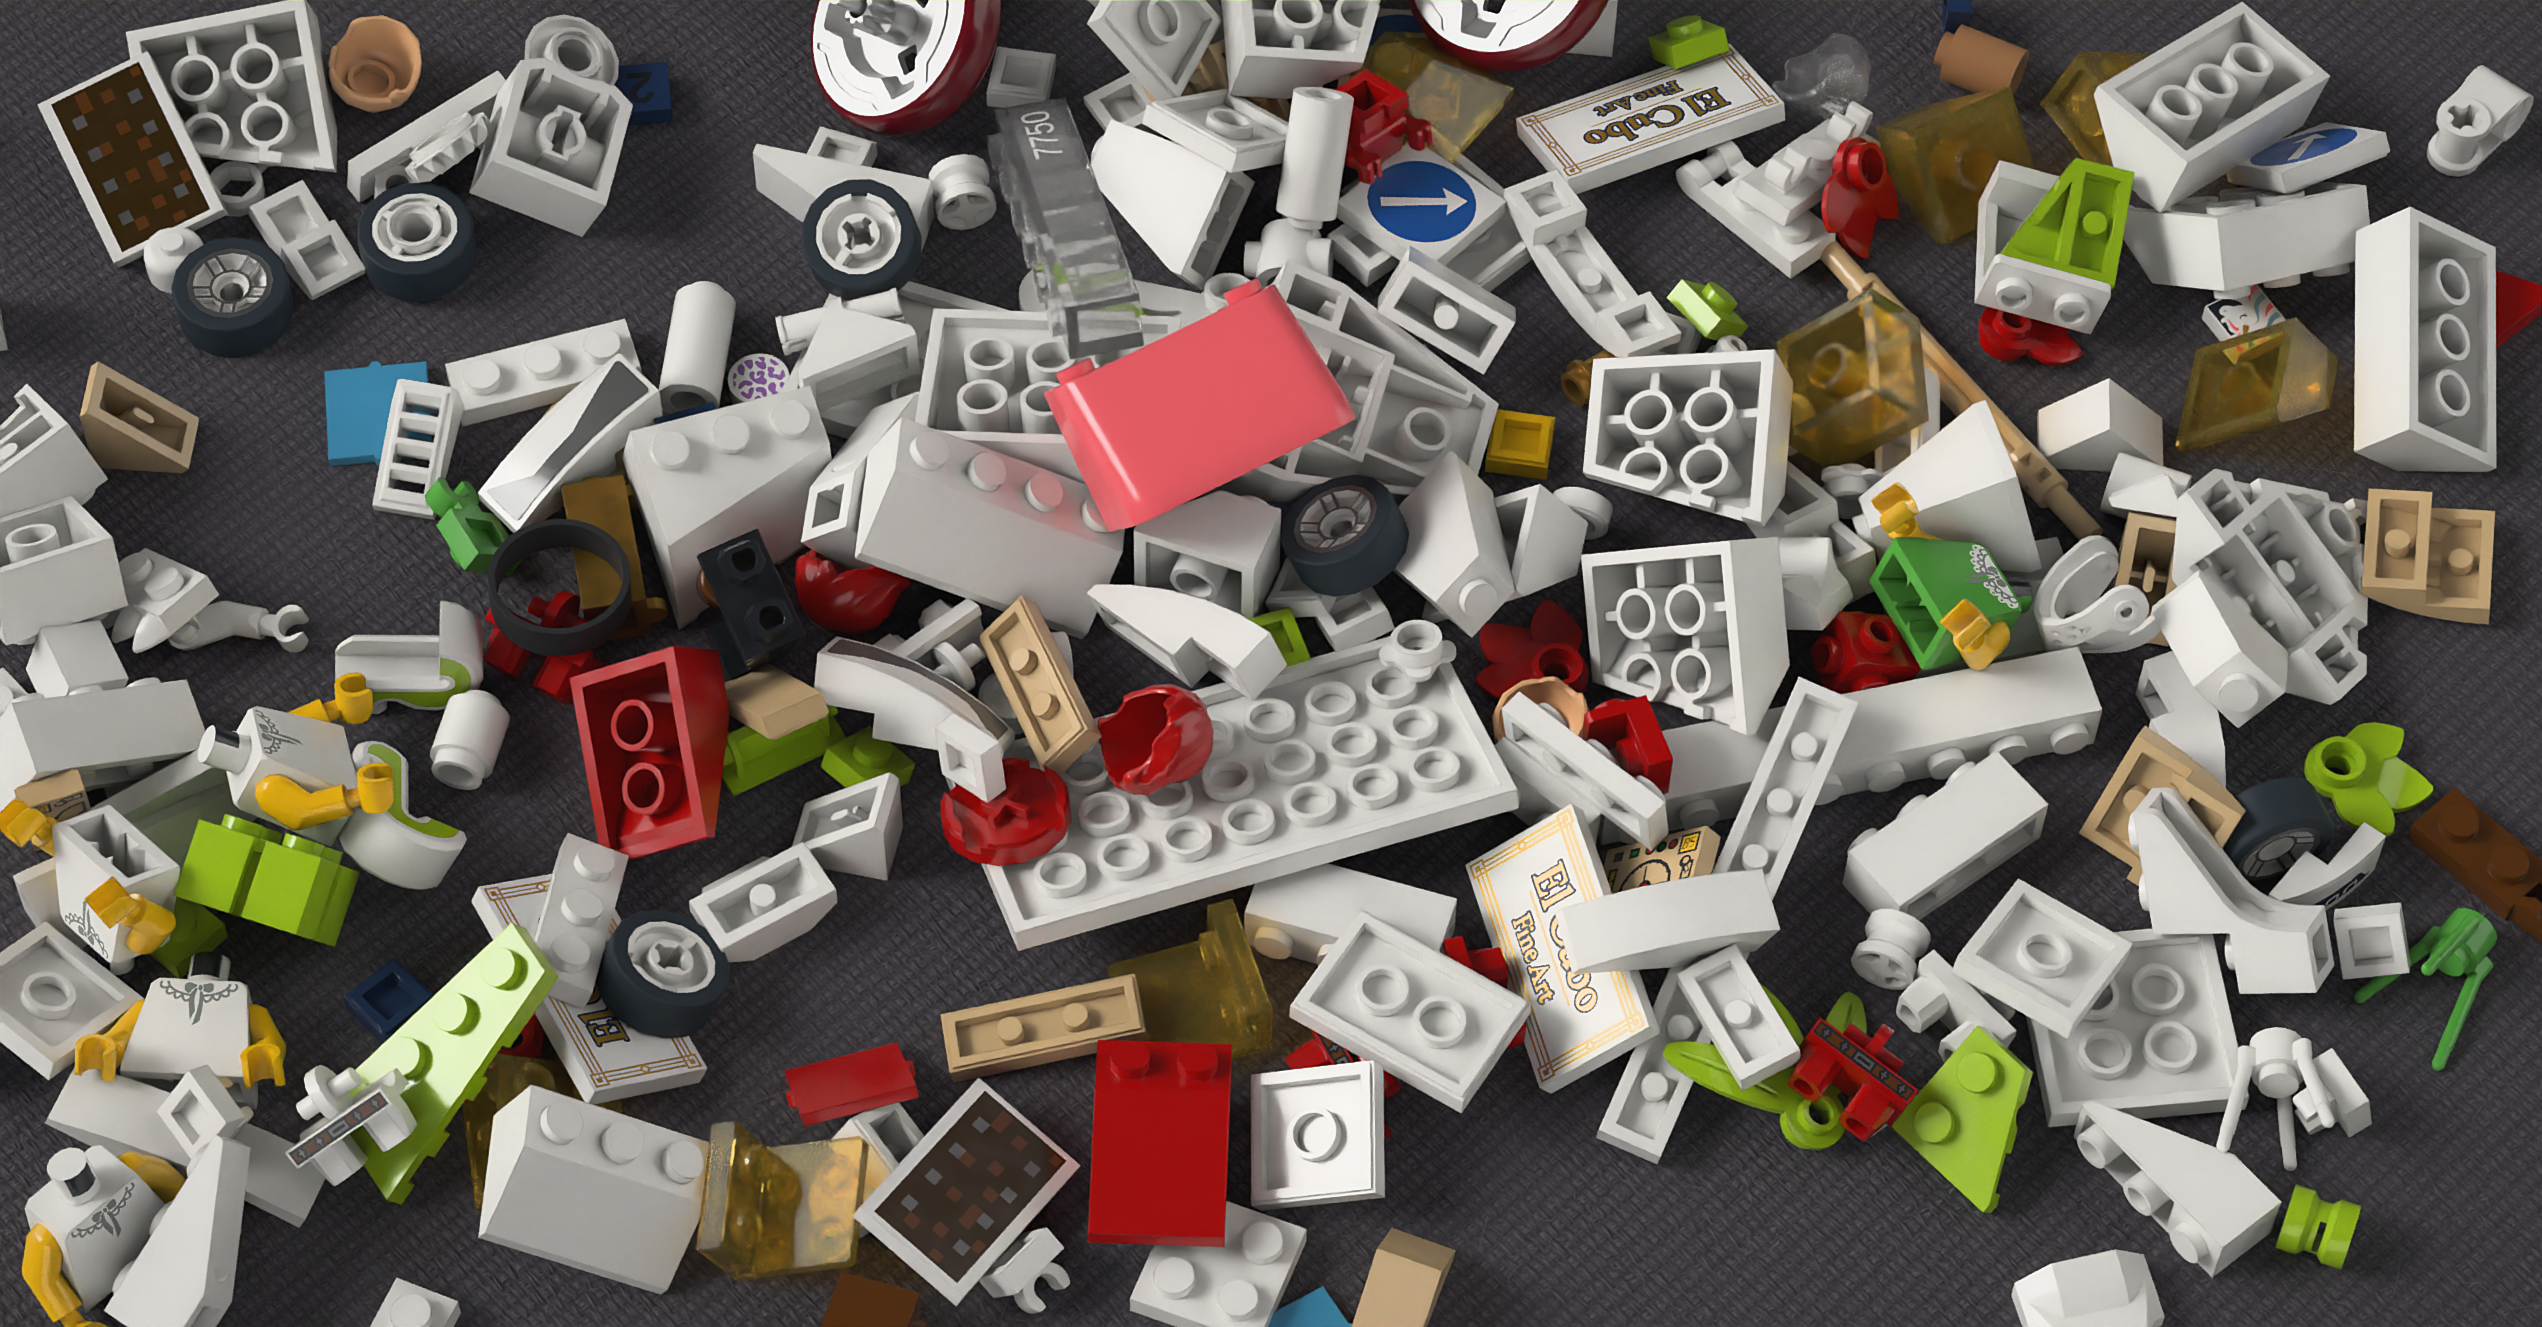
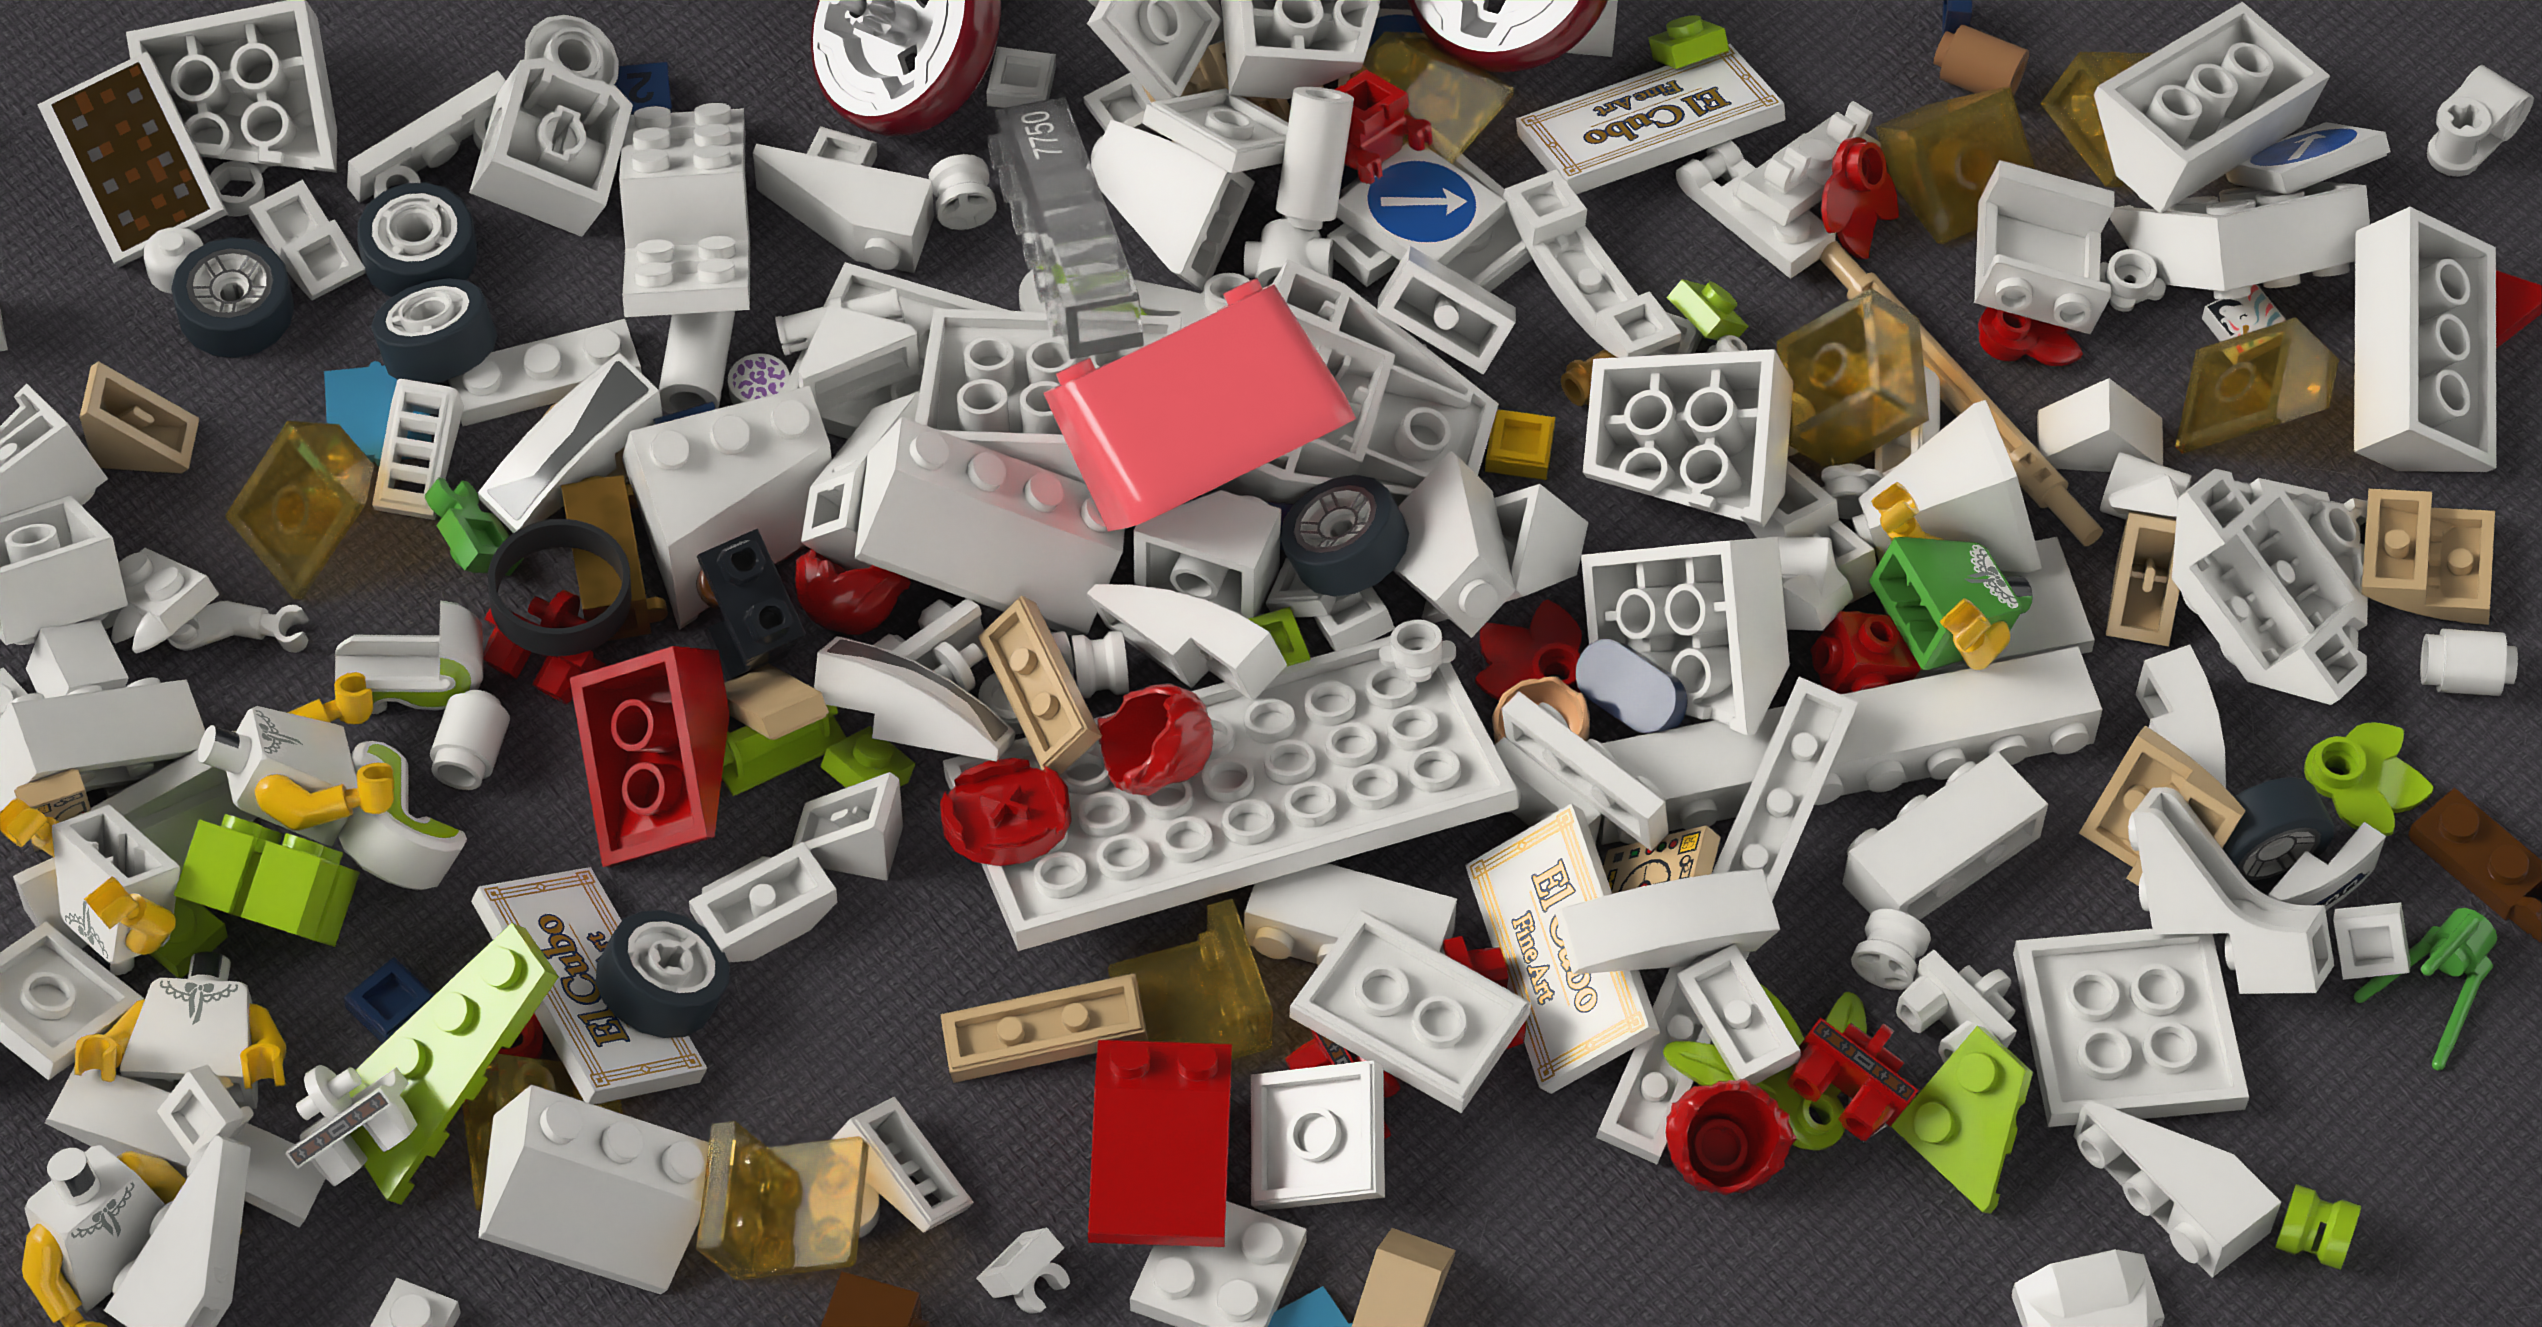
light nougat hair [328,15,422,114] -> none
white gear [405,112,493,183] -> none
white plate [534,833,629,1009] -> none
red piece [784,1042,919,1127] -> none
wheel [801,179,922,301] -> none
tile [853,1078,1081,1306] -> none
white plate [935,713,1006,803] -> none
white tile [1553,487,1613,539] -> none
red bracket [1582,695,1673,794] -> none
clear hair [1772,33,1871,121] -> none
white plate [1952,878,2133,1039] -> none
lime wing [1999,158,2135,290] -> none
white helmet [2033,535,2161,653] -> none
white slope [2152,569,2289,728] -> none
white plant [2216,1027,2335,1171] -> none
white tile [2292,1048,2372,1137] -> none
none -> clear yellow slope [225,421,374,599]
none -> black wheel [371,278,498,383]
none -> white bracket [619,103,750,317]
none -> white wheel [1071,630,1129,699]
none -> tile [1576,639,1688,734]
none -> red hair [1665,1079,1796,1196]
none -> white plate [2100,249,2166,312]
none -> white brick [2420,629,2518,696]

